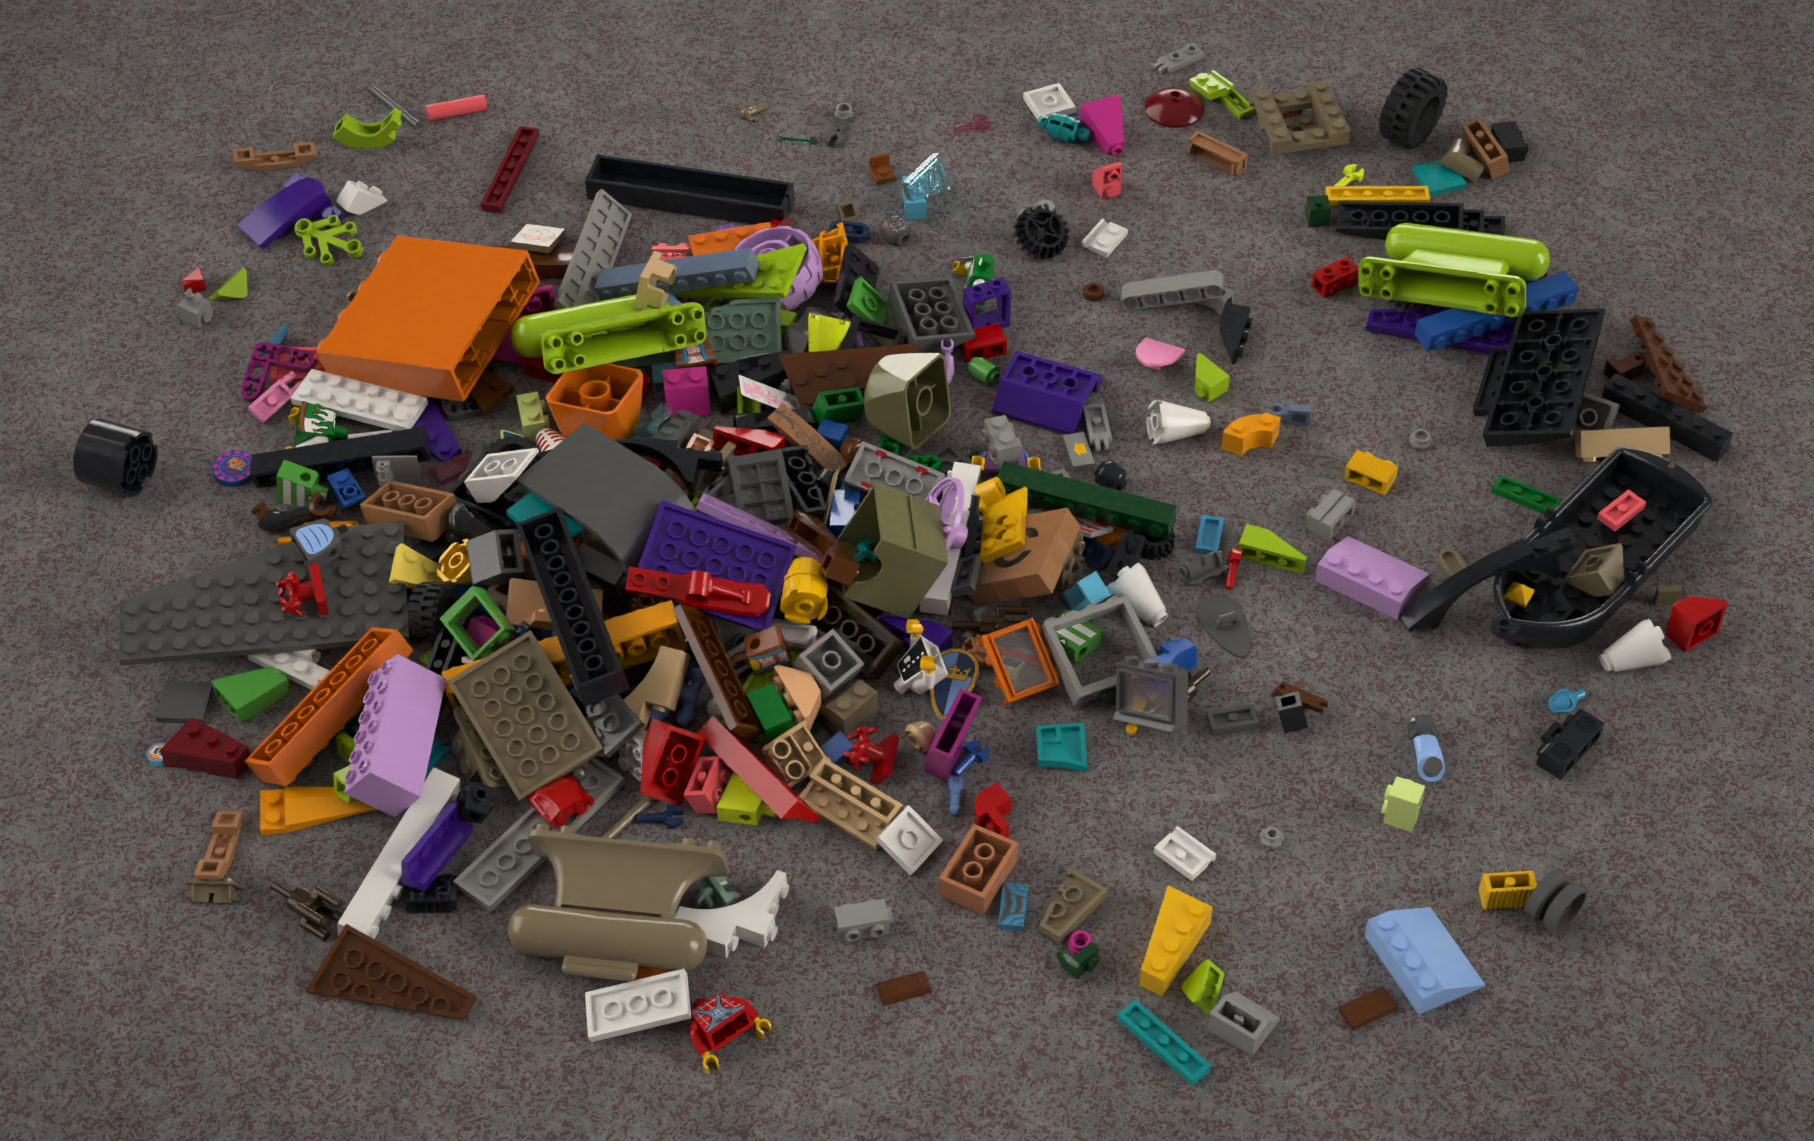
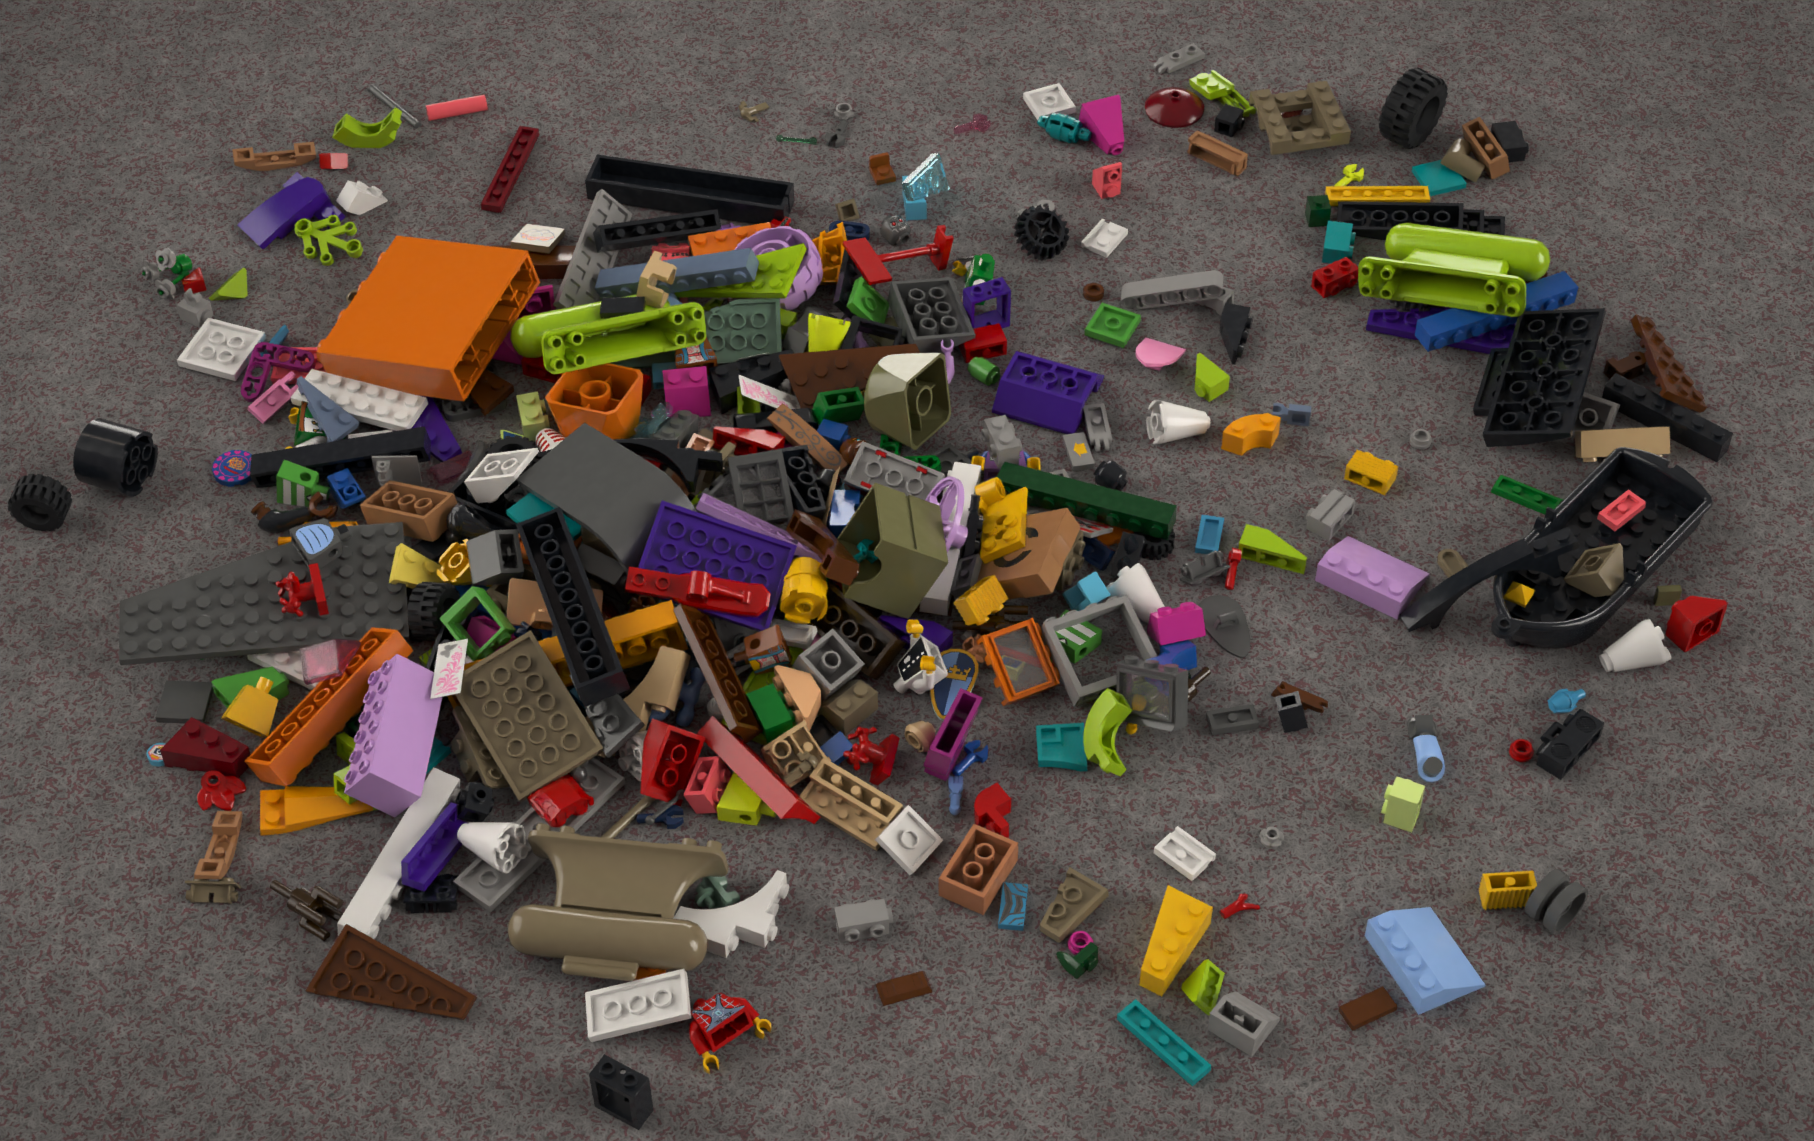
none -> black tyre [8,474,72,531]
none -> light grey plant [141,248,192,300]
none -> white plate [177,318,266,381]
none -> red plate [197,770,246,811]
none -> yellow torso [221,677,278,738]
none -> sand blue wing [296,376,360,442]
none -> clear pink slope [300,639,361,685]
none -> slope [319,153,348,169]
none -> white sticker [430,639,468,699]
none -> white cone [457,822,529,873]
none -> black window [589,1054,654,1130]
none -> black brick [593,209,722,253]
none -> black tile [600,297,646,319]
none -> dark grey hinge [645,789,685,825]
none -> dark tan piece [783,751,818,785]
none -> red piece [842,225,954,285]
none -> yellow brick [953,575,1009,626]
none -> lime arch [1083,688,1133,776]
none -> bright green plate [1085,303,1141,348]
none -> dark pink slope [1147,602,1206,645]
none -> black brick [1214,104,1245,137]
none -> red bar [1219,893,1260,920]
none -> teal brick [1322,221,1356,264]
none -> red plate [1509,739,1534,762]

